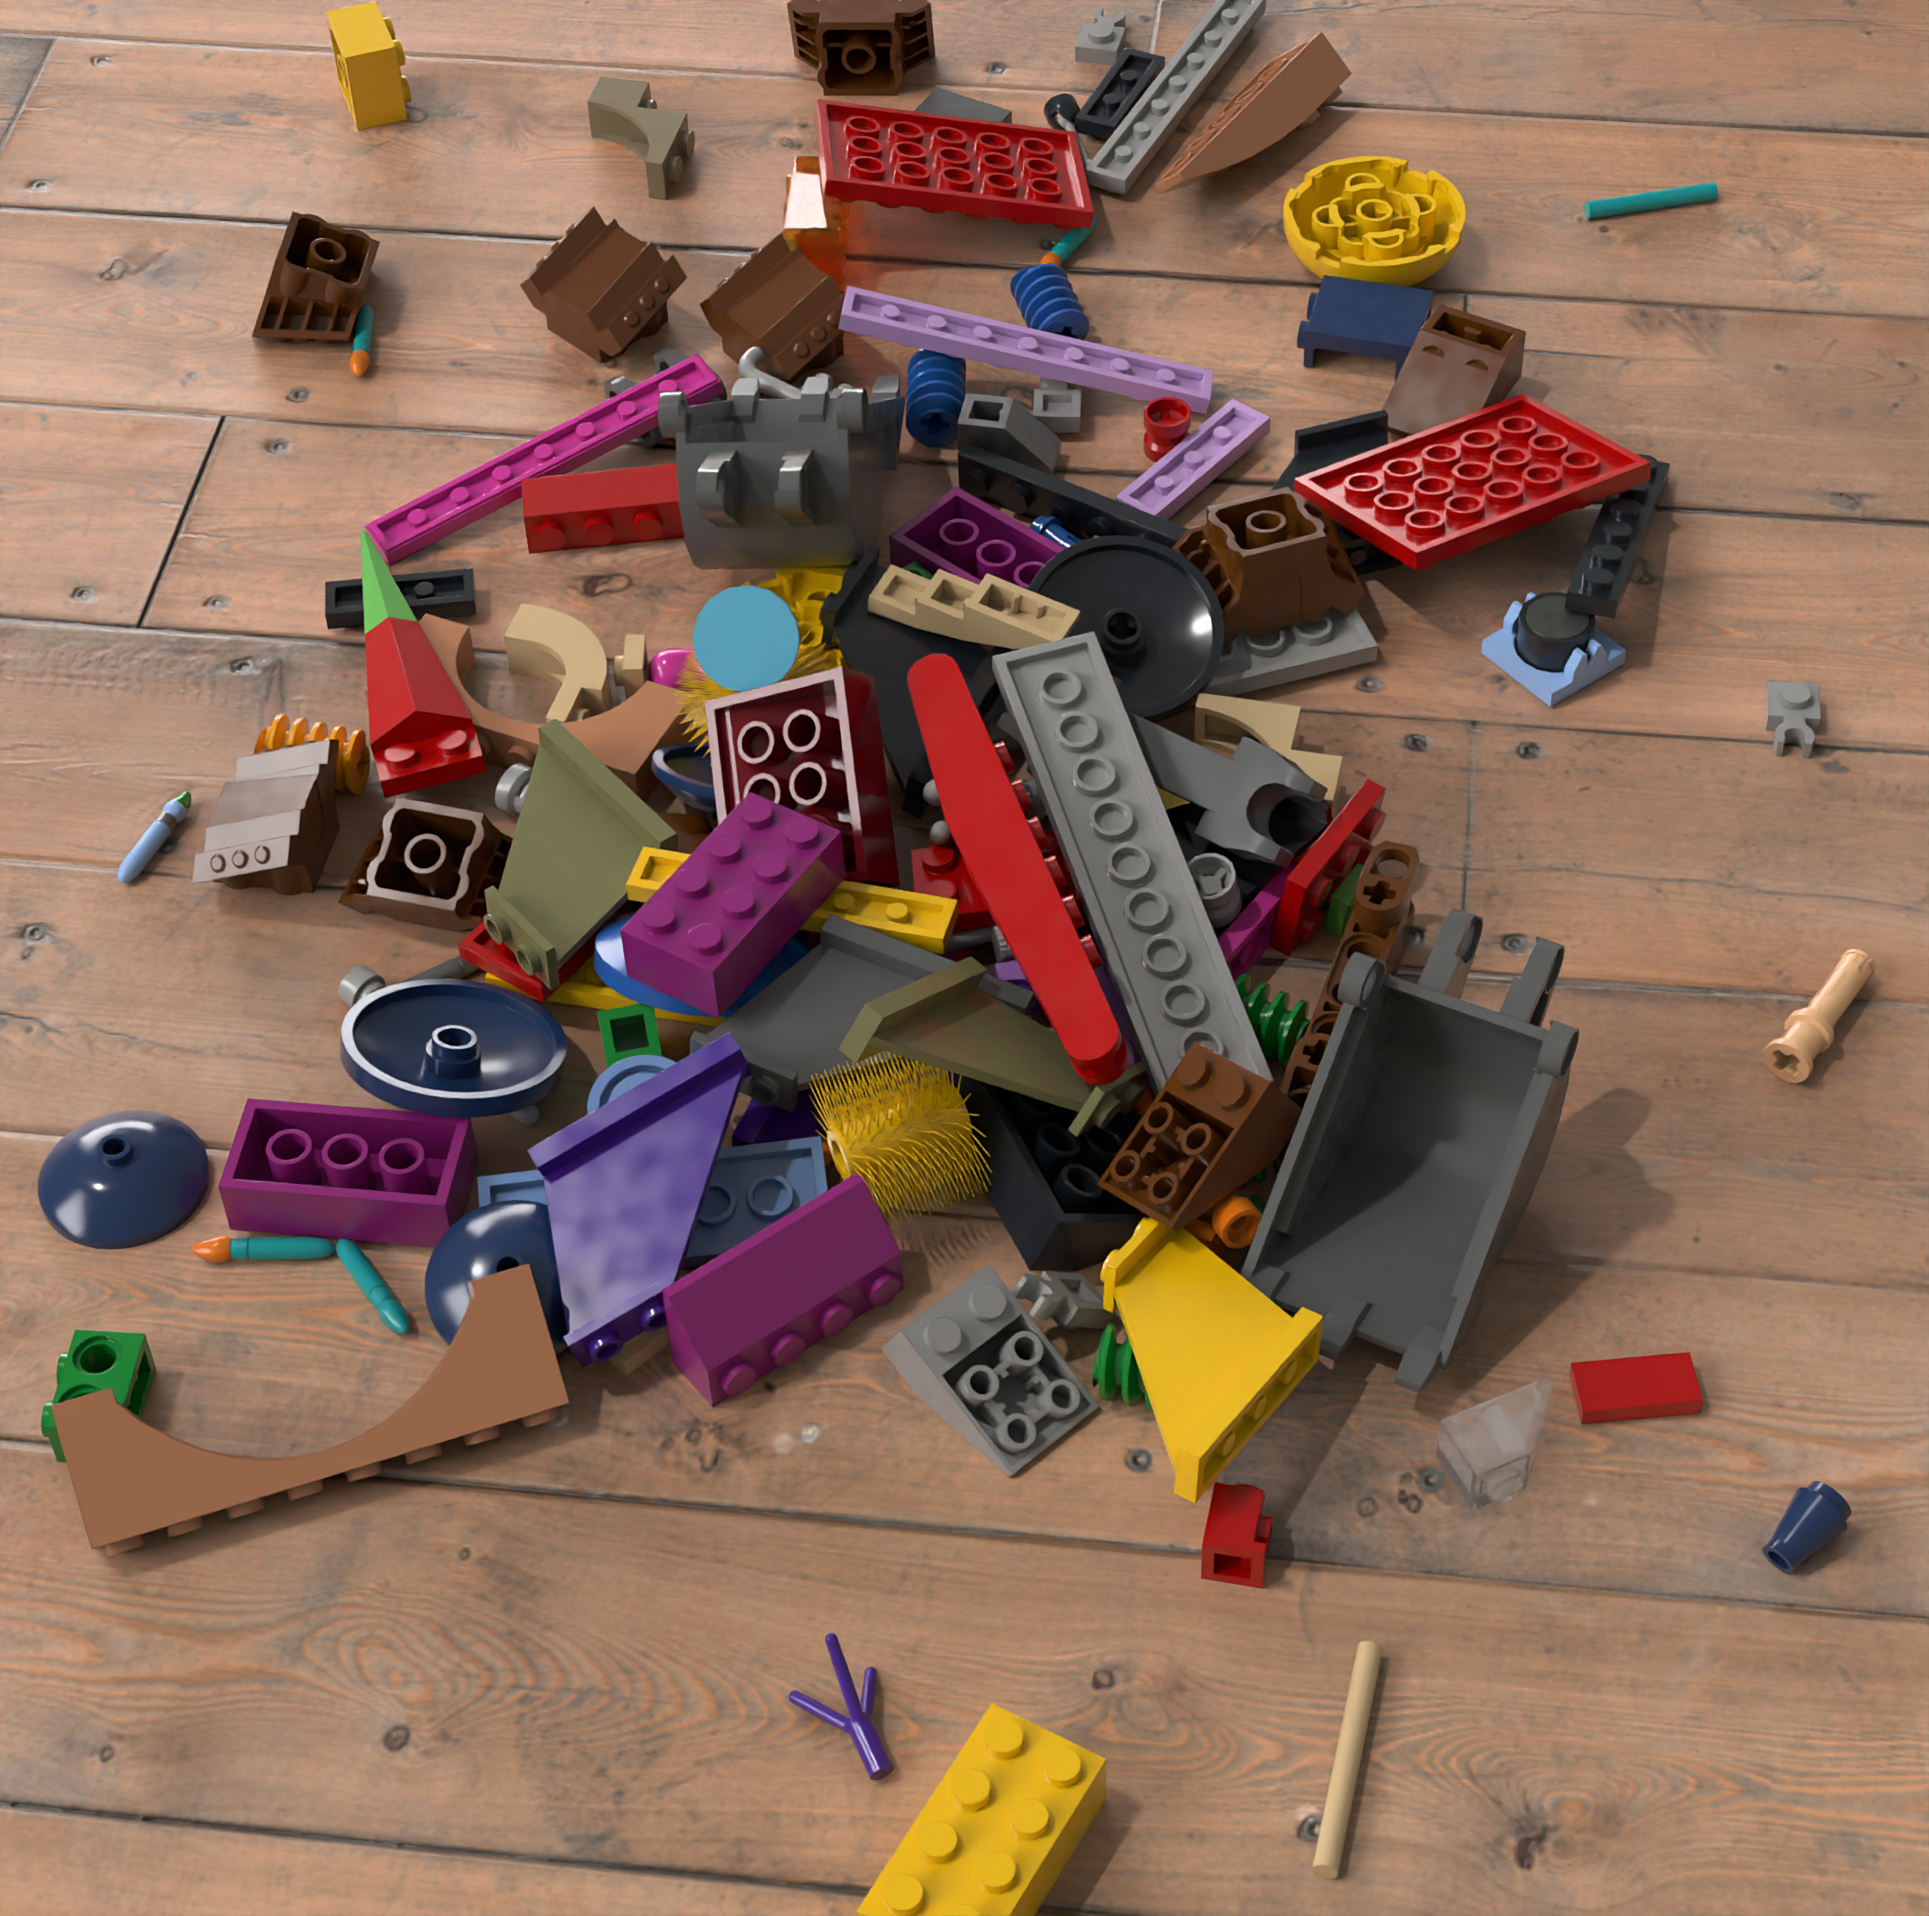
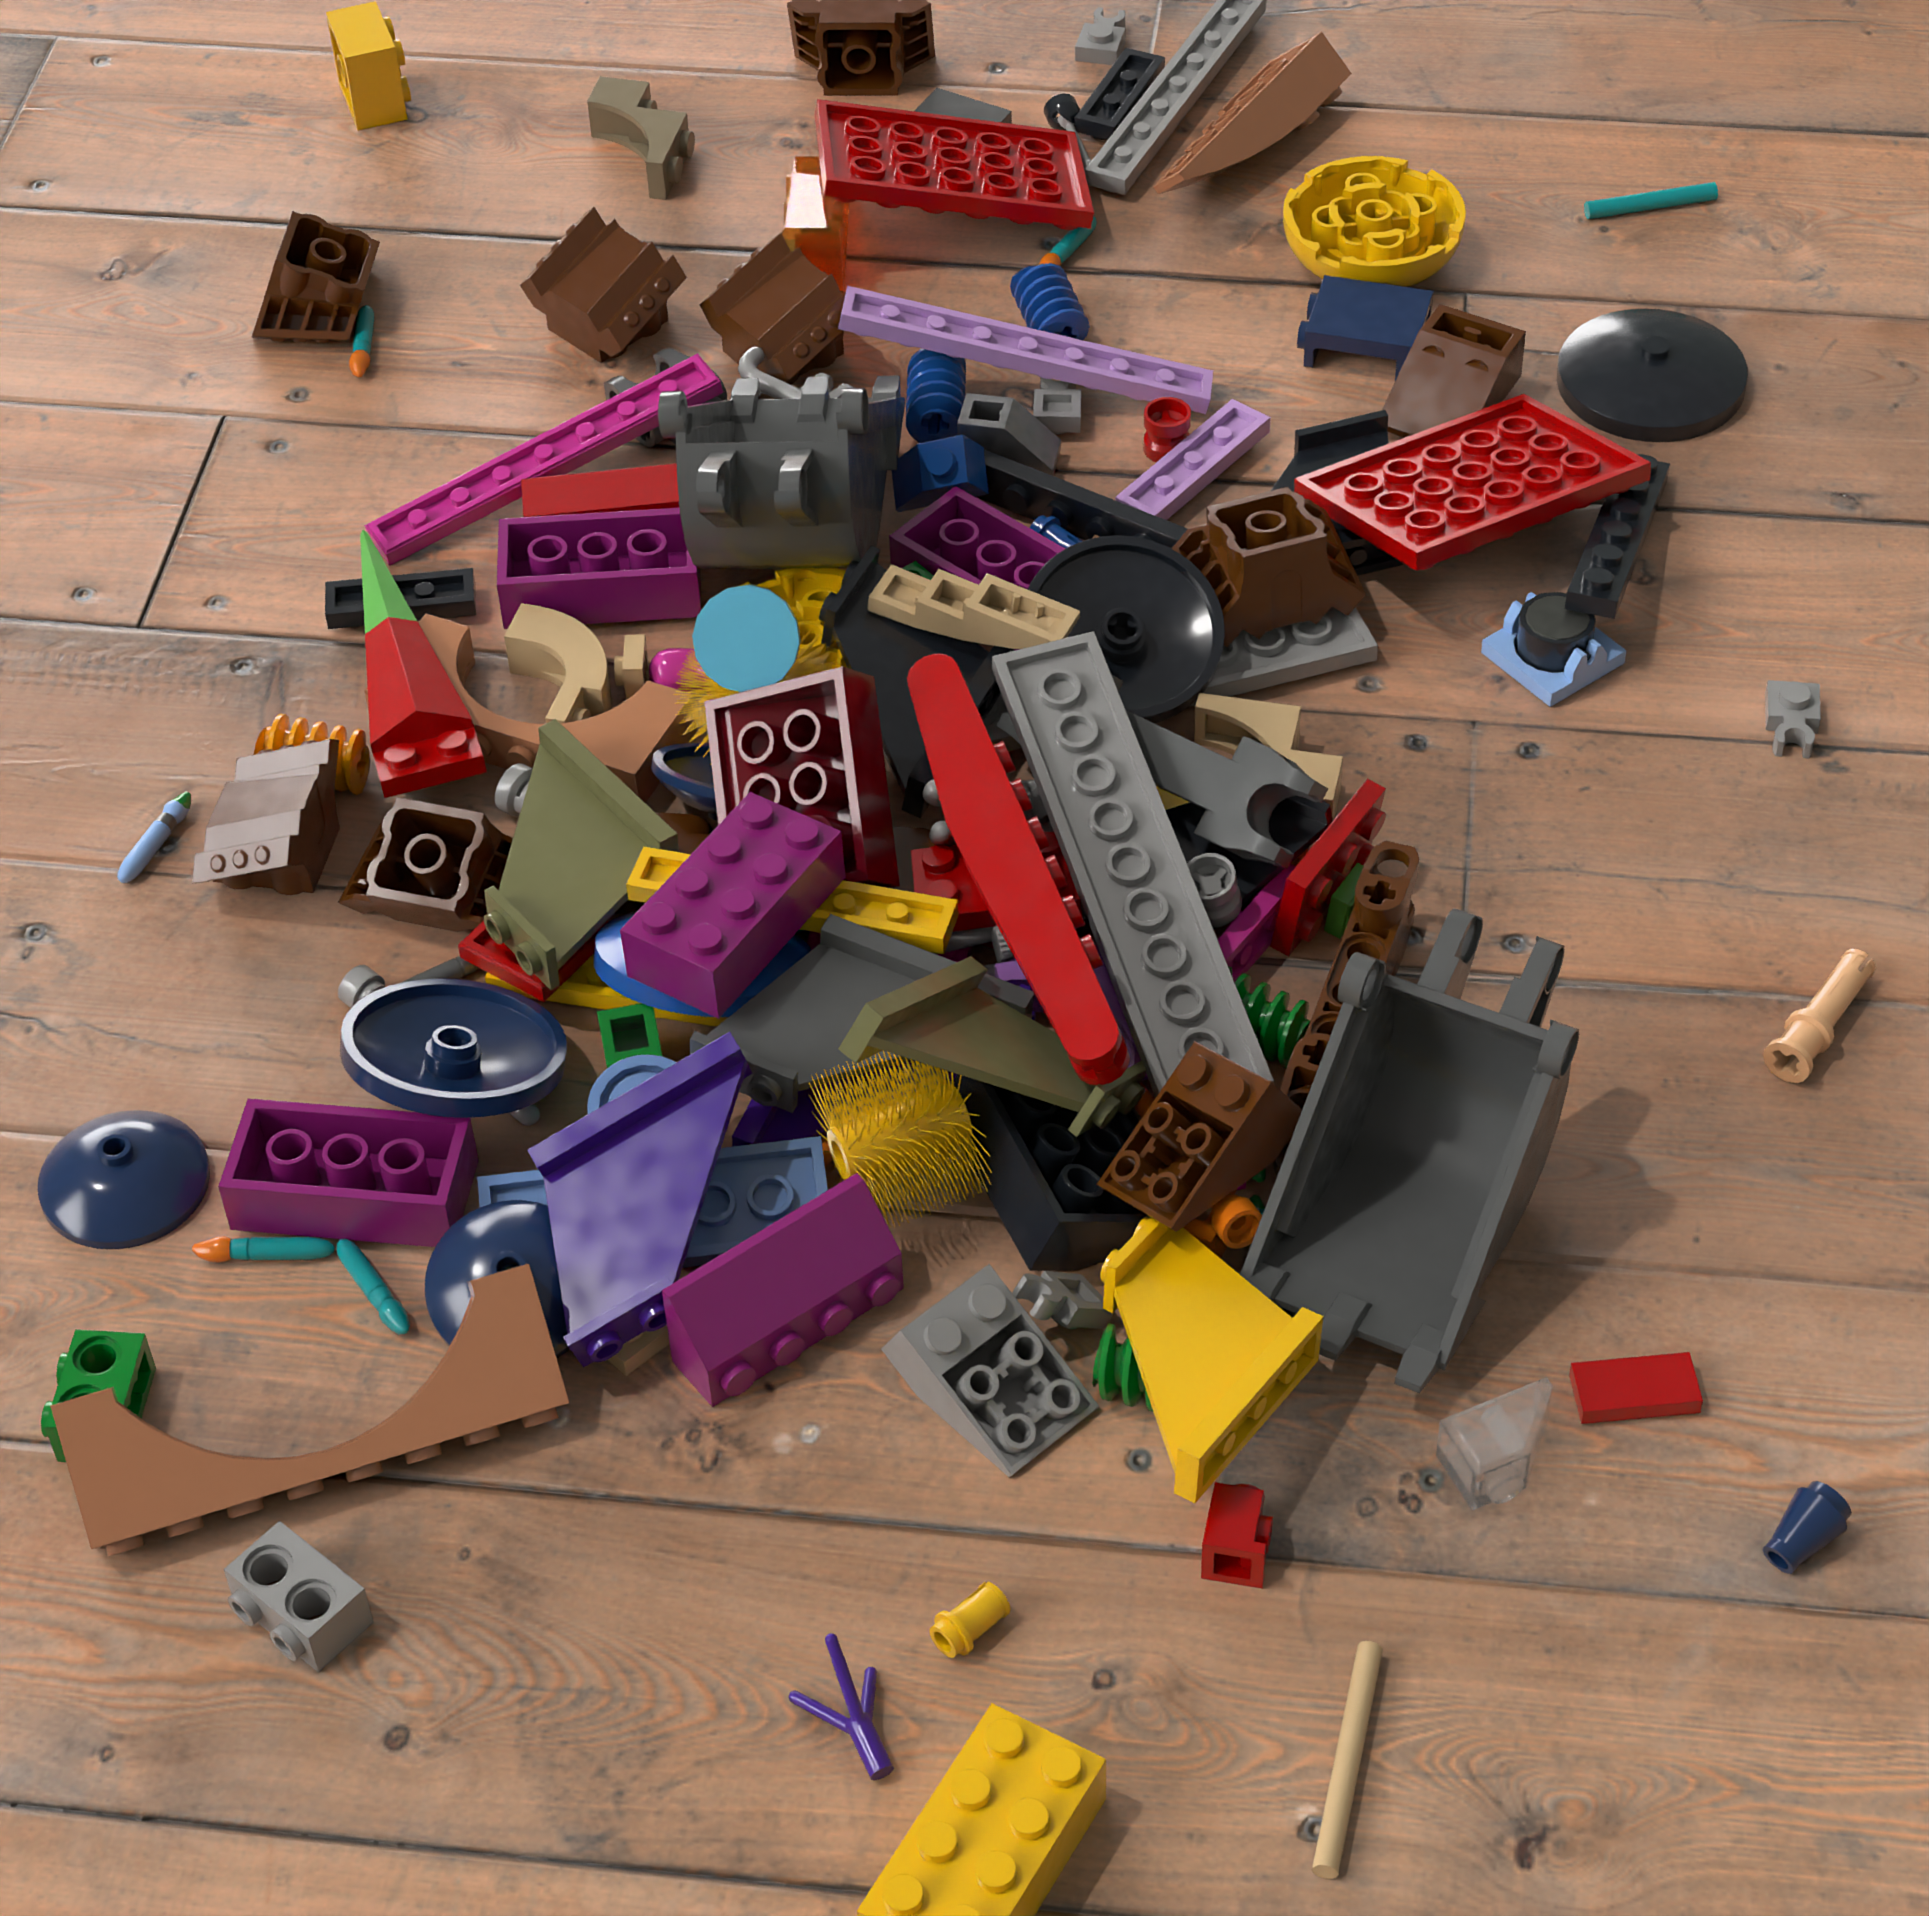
none -> light grey brick [224,1521,374,1672]
none -> magenta brick [497,508,702,629]
none -> blue slope [891,434,989,512]
none -> yellow pin [929,1582,1011,1658]
none -> black dish [1557,308,1748,442]

